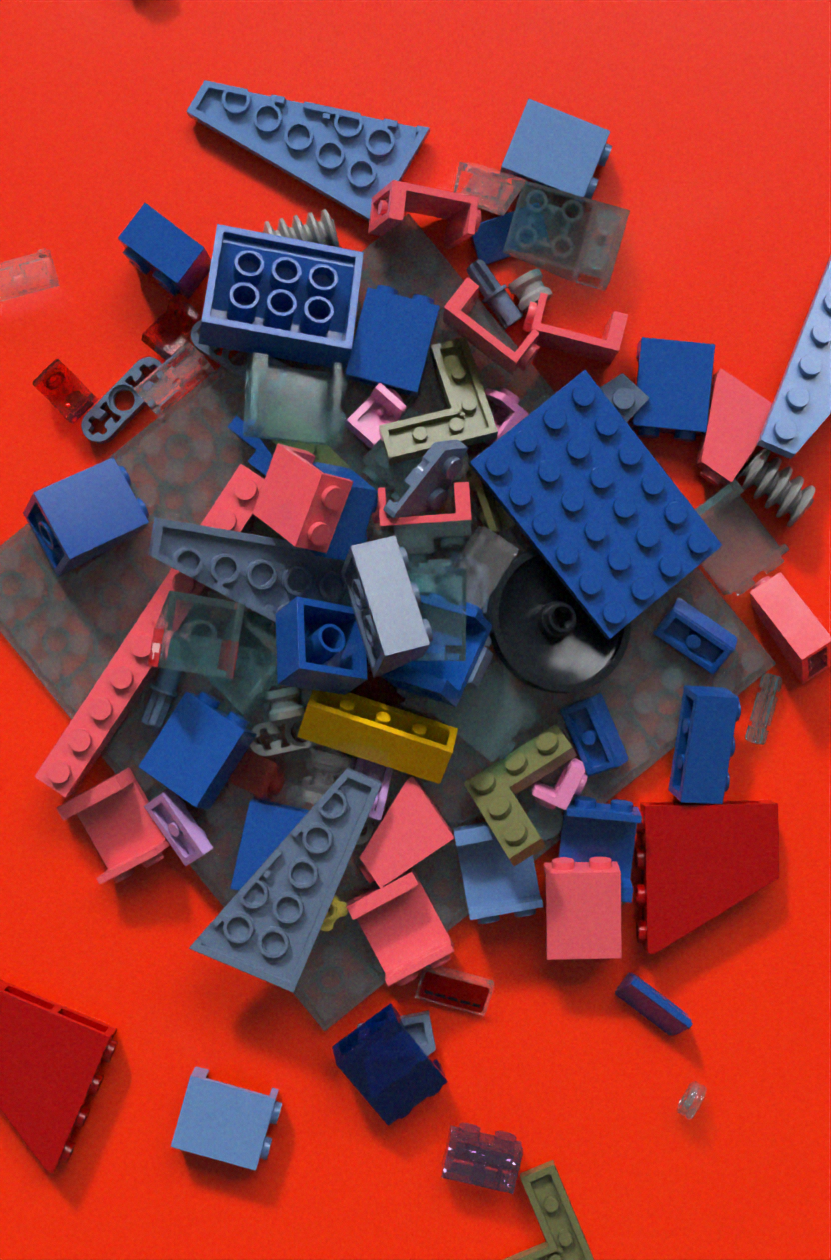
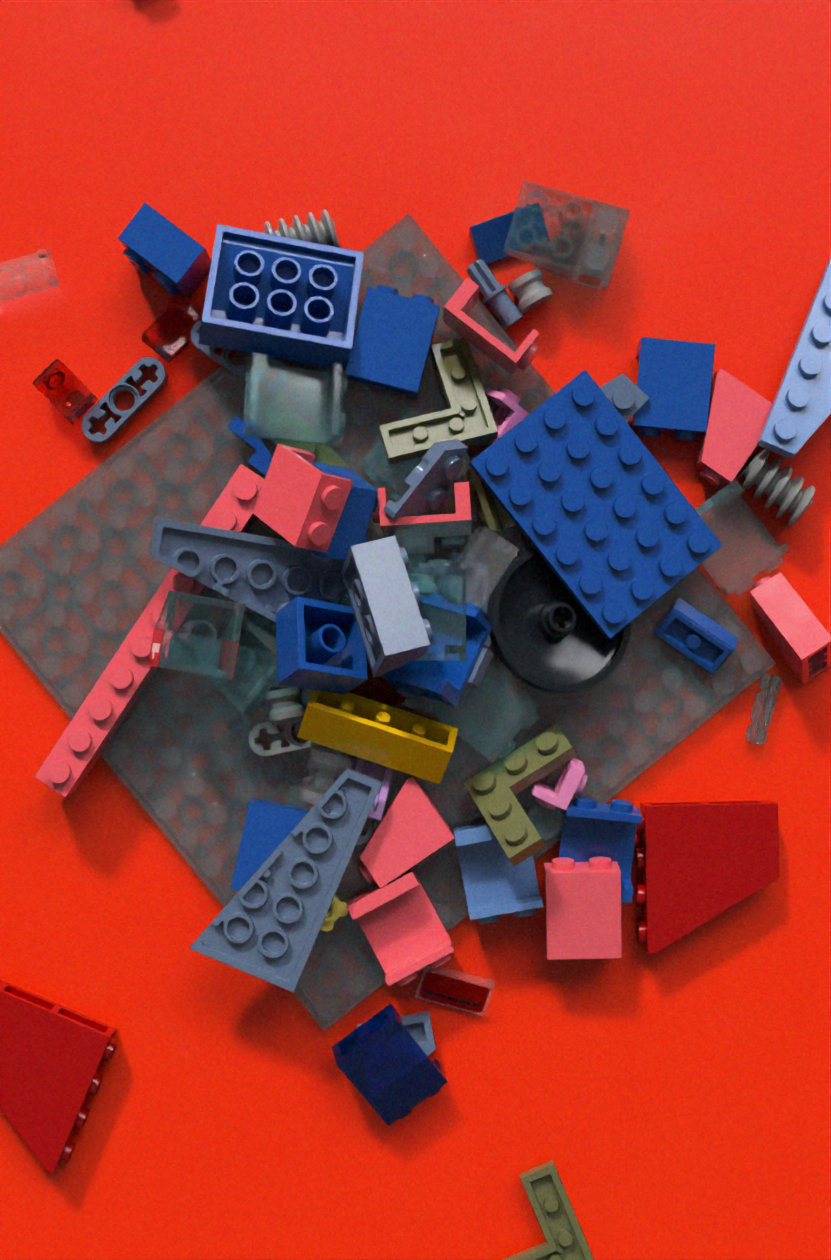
blue slope [23,457,149,577] -> none
coral panel [56,767,170,884] -> none
clear hinge [133,341,219,424] -> none
blue brick [138,691,257,809] -> none
sand blue axle [141,654,187,728] -> none
lavender plate [144,789,214,867] -> none
medium blue panel [171,1066,282,1171] -> none
medium blue wing [186,80,430,222] -> none
clear red bracket [228,749,286,801] -> none
bright pink bracket [345,383,407,449] -> none
coral panel [368,180,481,249] -> none
brick [441,1123,523,1194] -> none
clear slope [453,161,526,216] -> none
medium blue panel [500,99,612,209] -> none
coral panel [523,292,628,364] -> none
blue slope [560,693,628,777] -> none
slope [615,972,693,1036] -> none
blue brick [668,685,741,804] -> none
clear light blue tile [677,1081,707,1120] -> none

